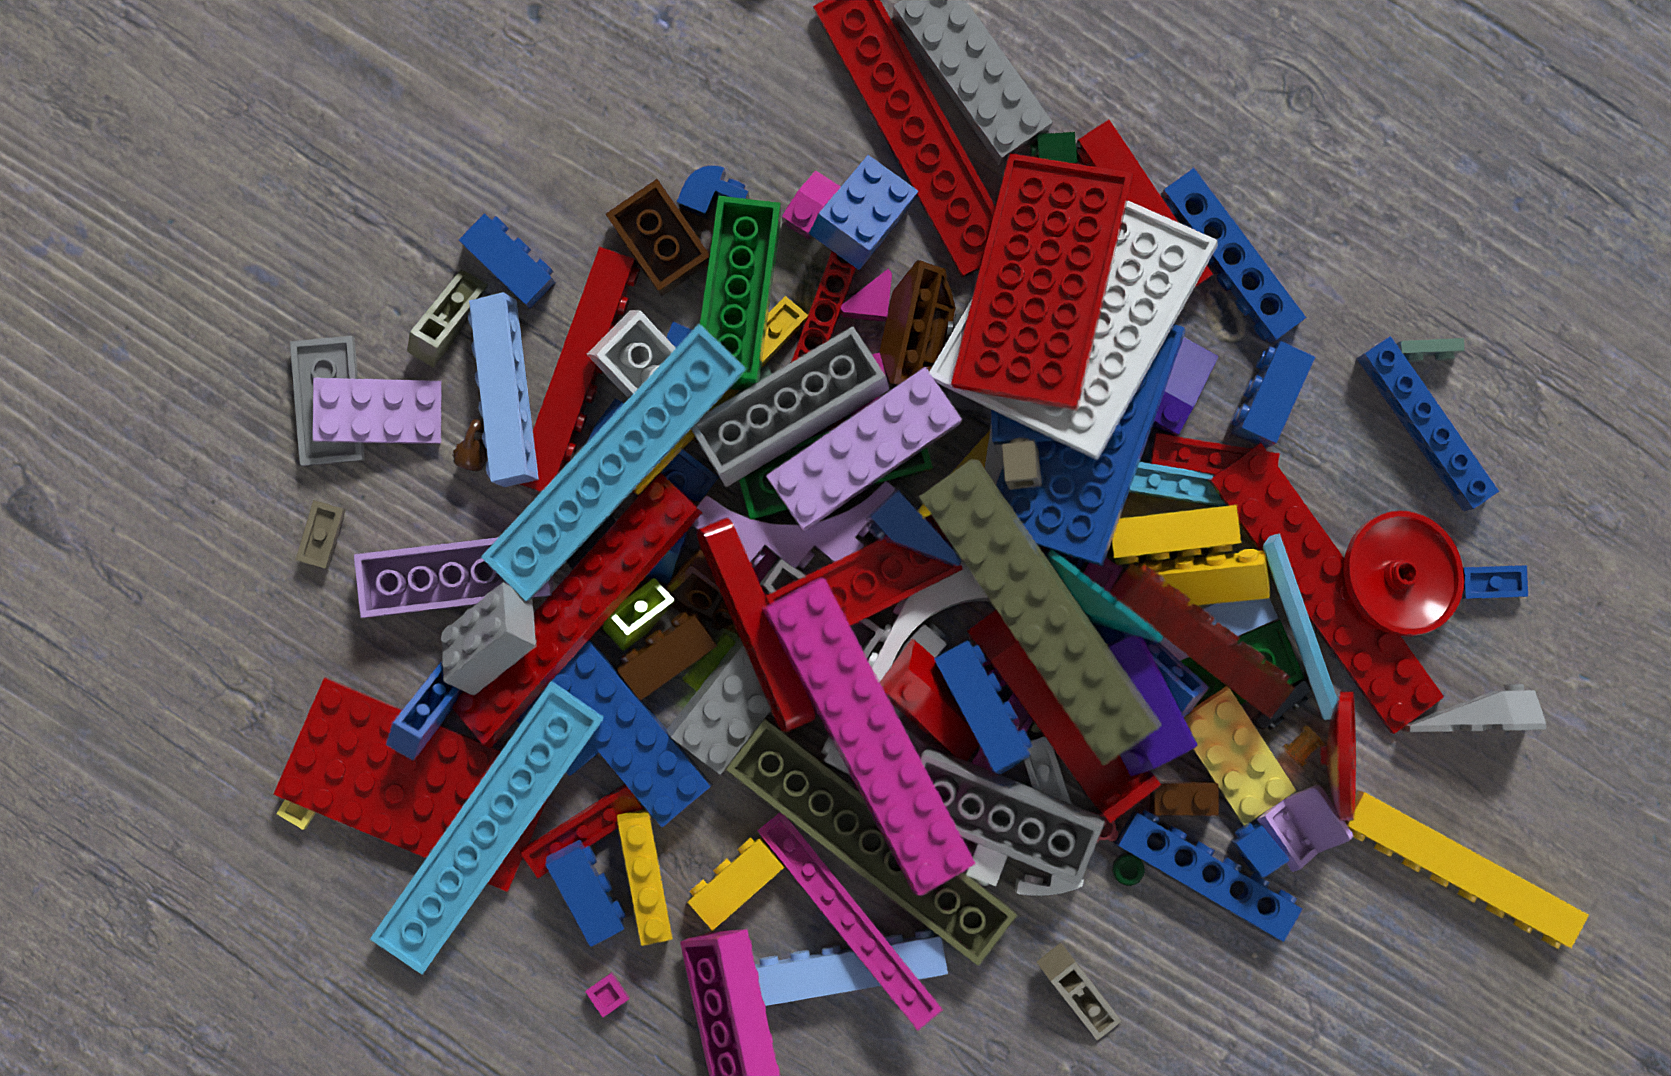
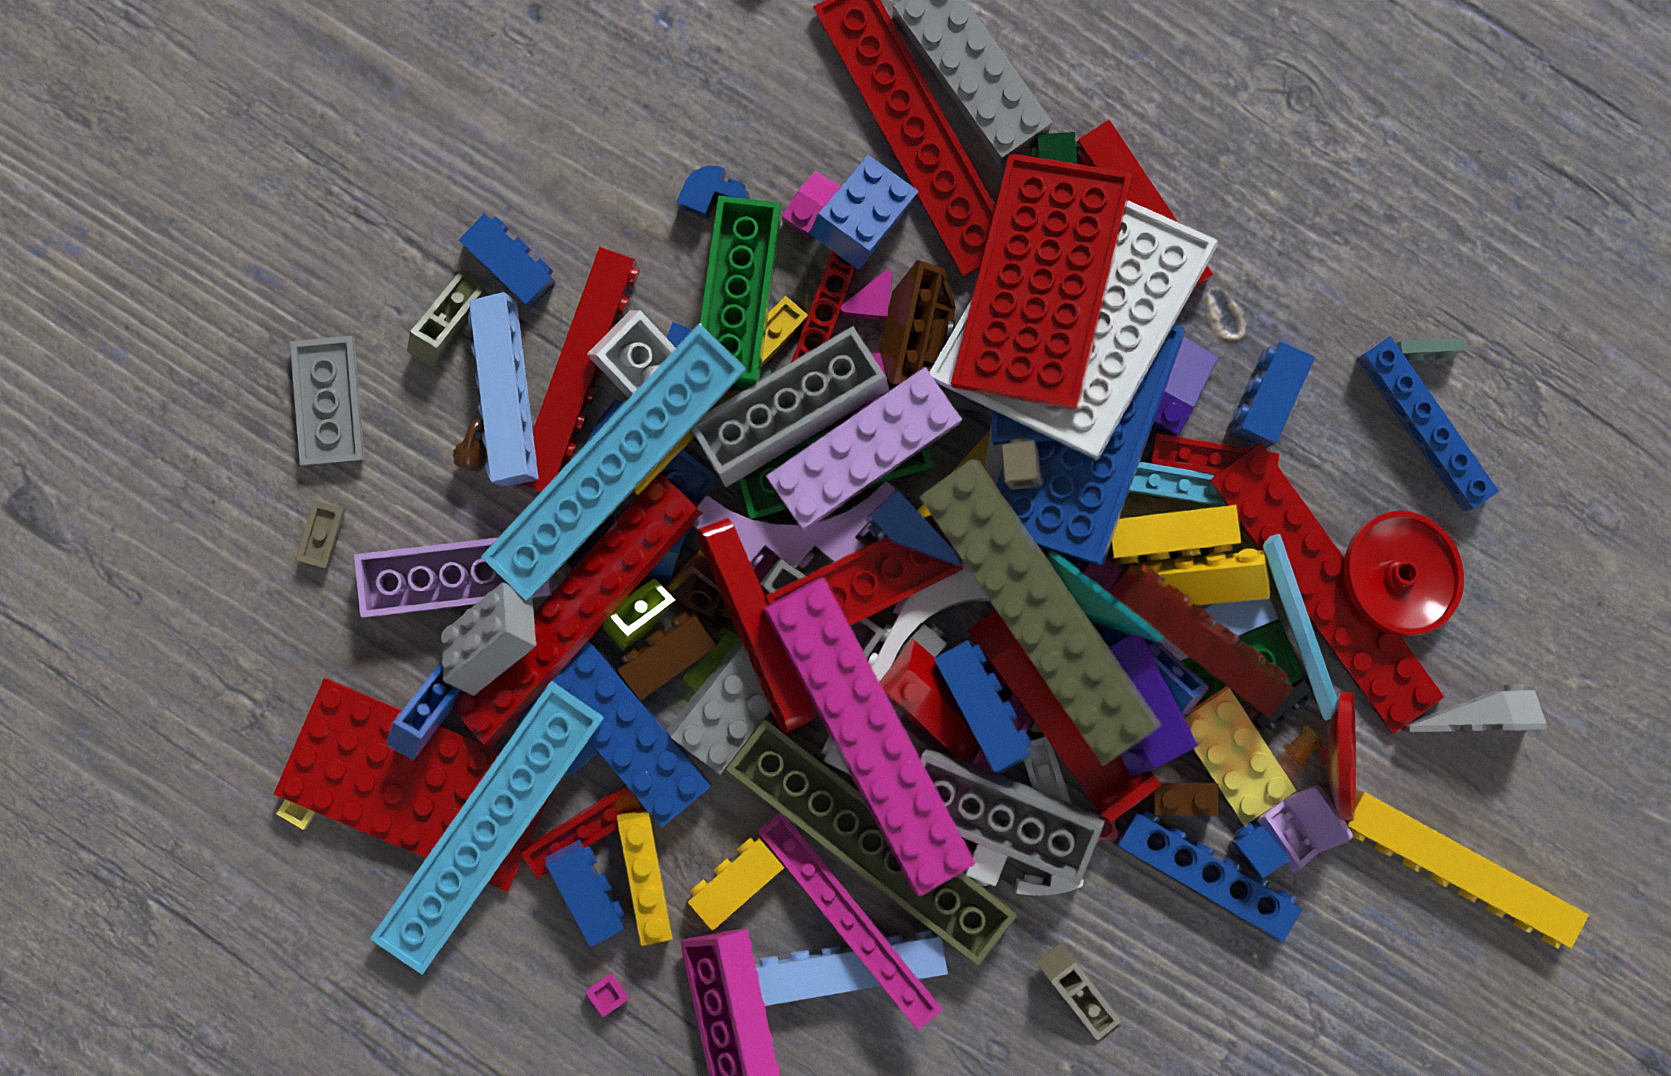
lavender plate [313,378,441,444] -> none
reddish brown brick [606,179,710,297] -> none
dark green tile [1112,853,1145,886] -> none
blue brick [1160,168,1307,344] -> none
blue plate [1462,565,1528,599] -> none

